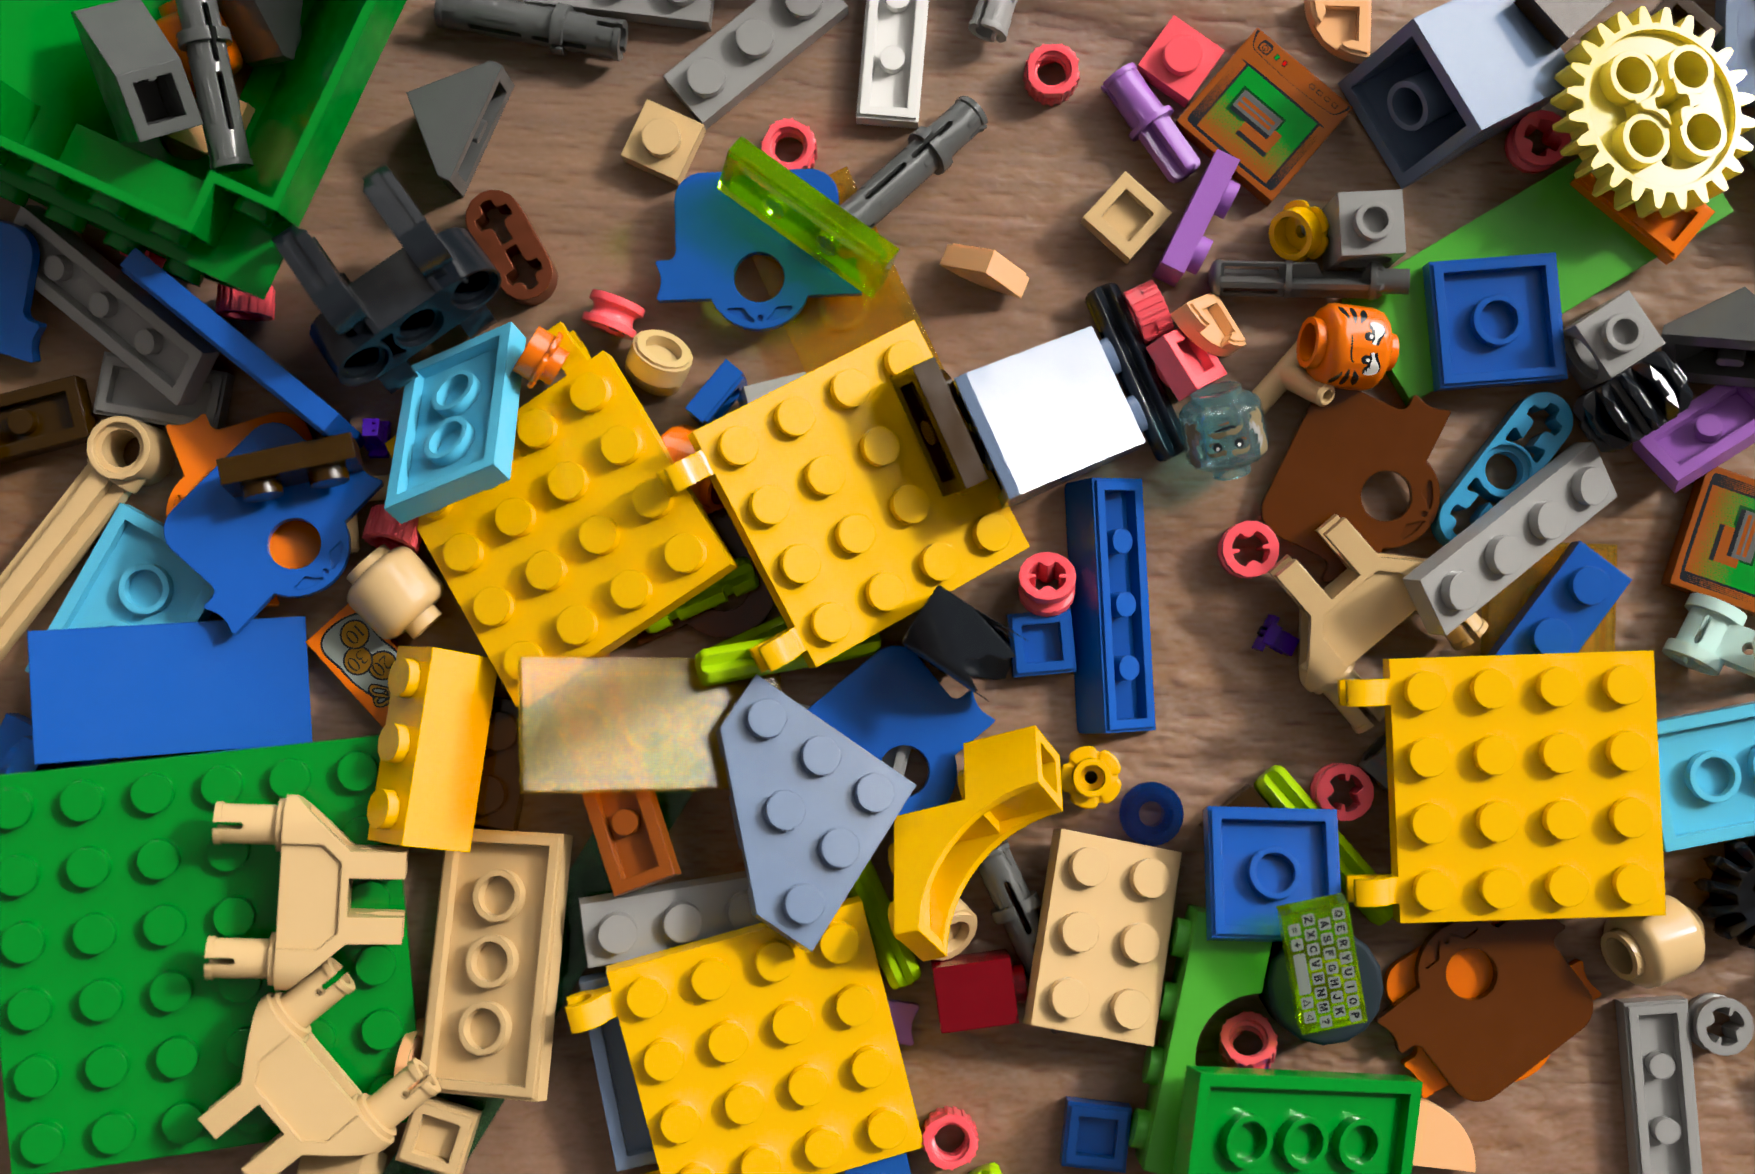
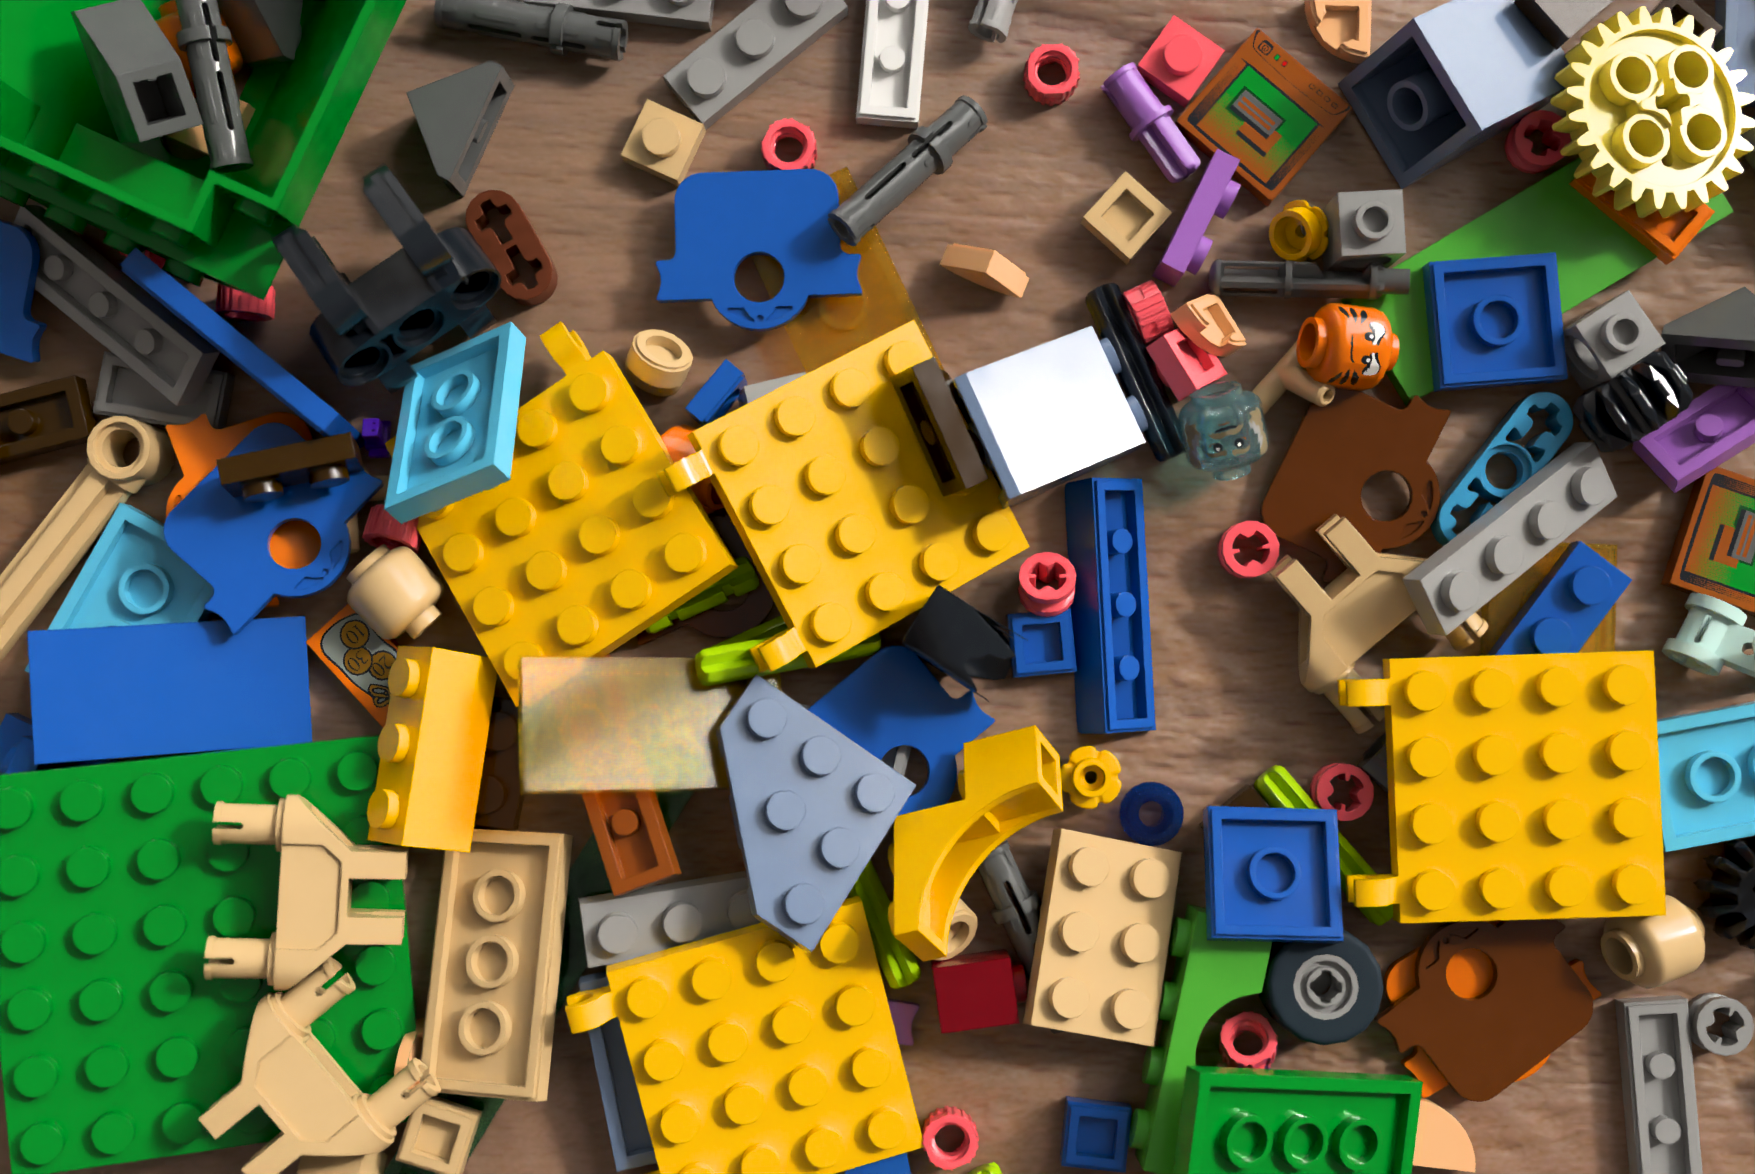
orange plate [512,326,570,389] -> none
coral bush [581,289,645,341] -> none
clear neon green tile [717,136,900,298] -> none
dark purple piece [1251,614,1300,656] -> none
tile [1276,893,1368,1035] -> none

